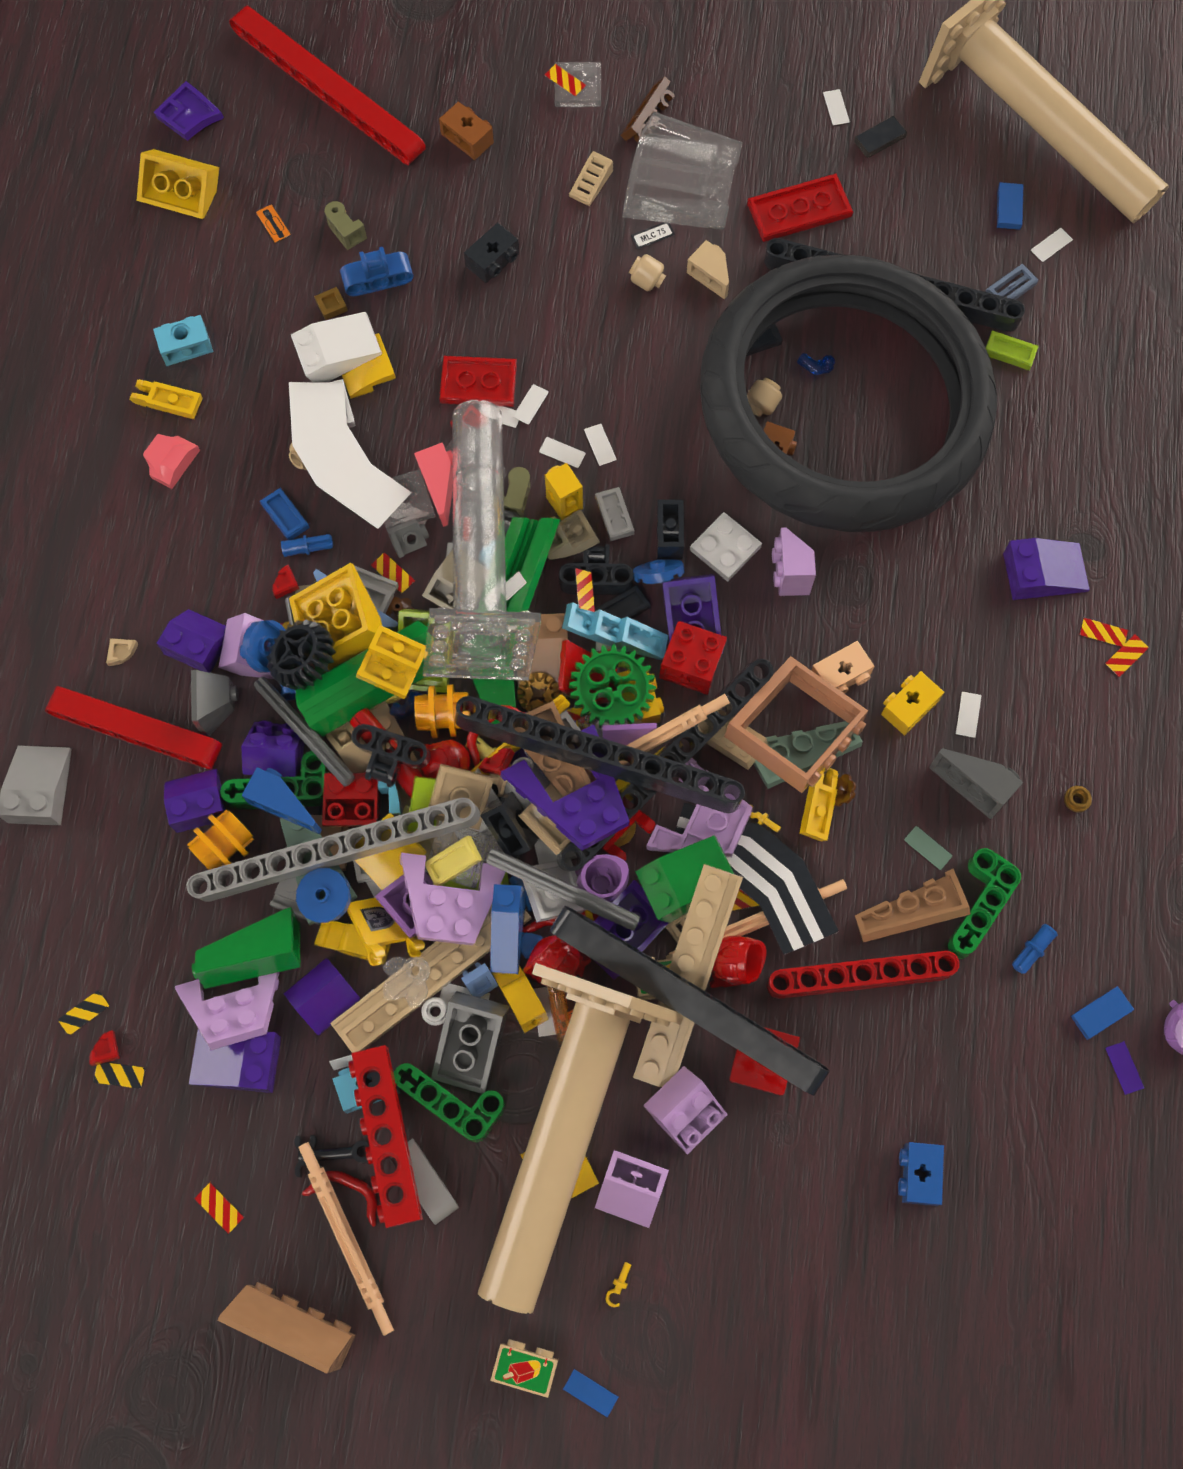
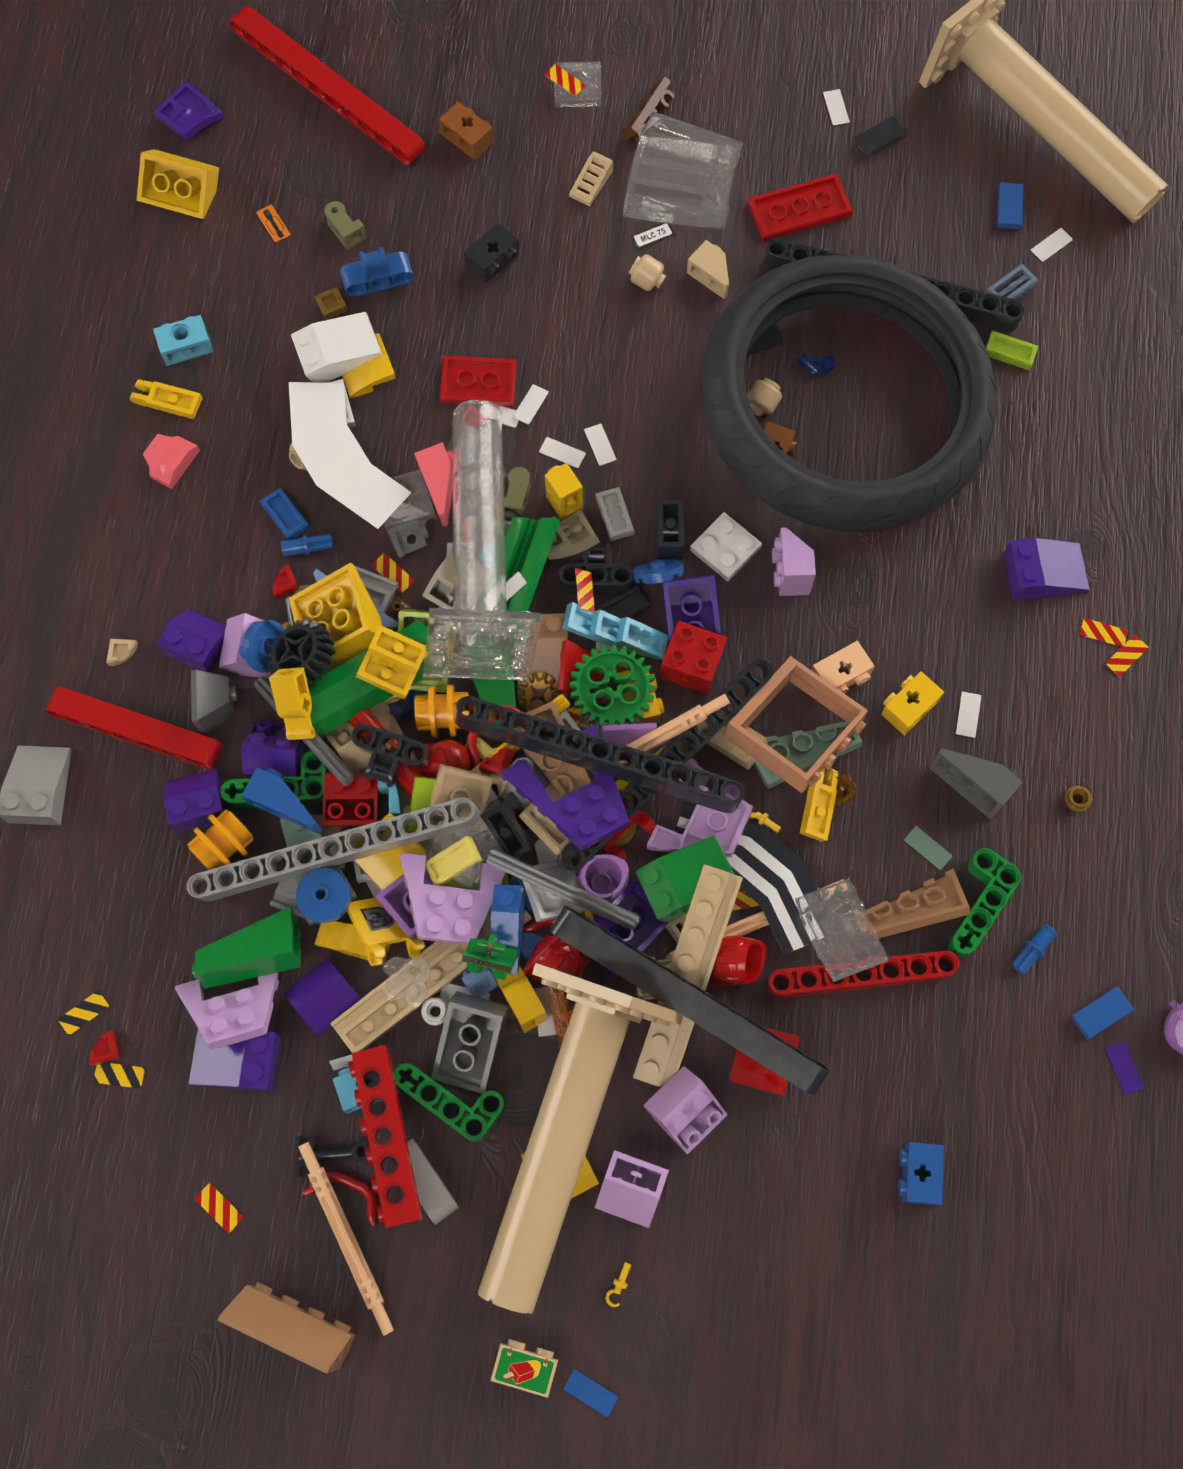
none -> yellow piece [269,668,315,740]
none -> green hips [462,933,519,980]
none -> clear slope [795,878,889,982]

